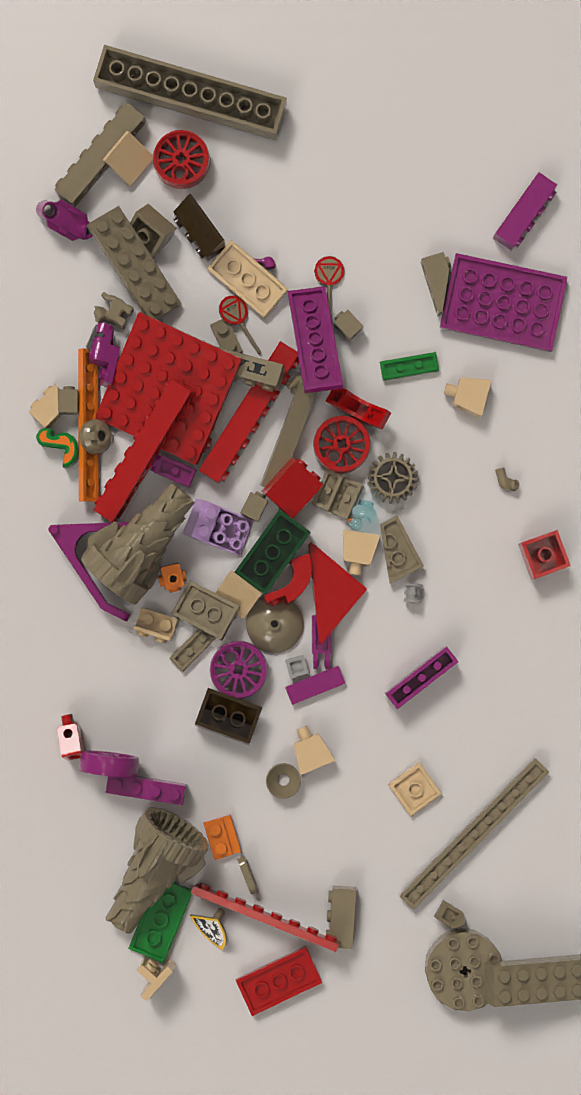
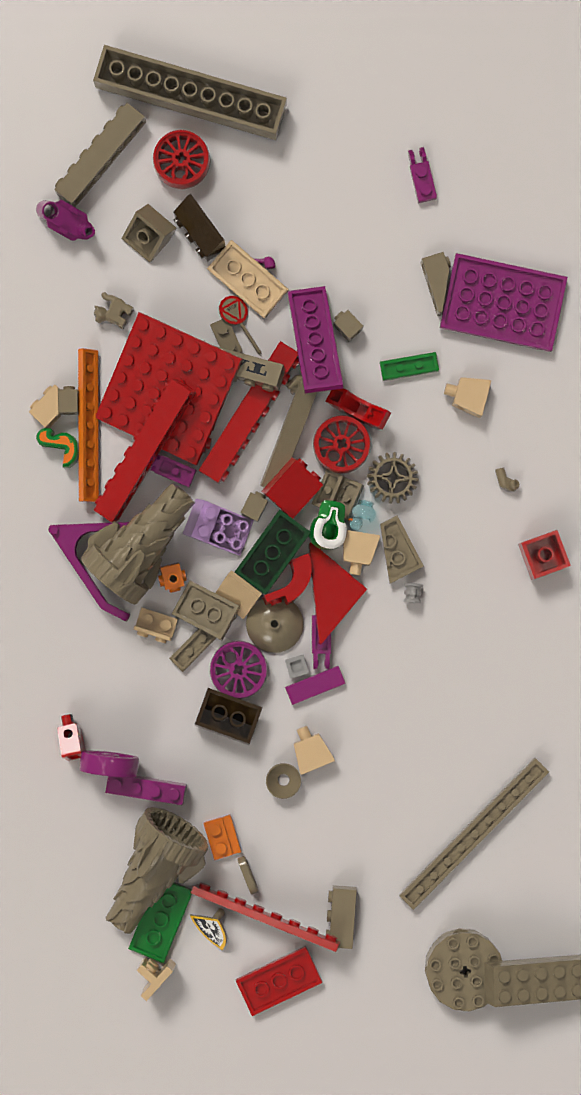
dark tan piece [79,419,112,454] -> none
dark tan plate [86,206,182,319] -> none
magenta plate [86,323,120,387] -> none
tan tile [103,131,153,186] -> none
piece [314,256,344,316] -> none
magenta brick [384,646,459,709] -> none
tan tile [388,762,442,816] -> none
dark tan plate [434,900,465,929] -> none
magenta brick [493,172,557,251] -> none
none -> piece [309,500,347,550]
none -> magenta hinge [408,147,437,203]

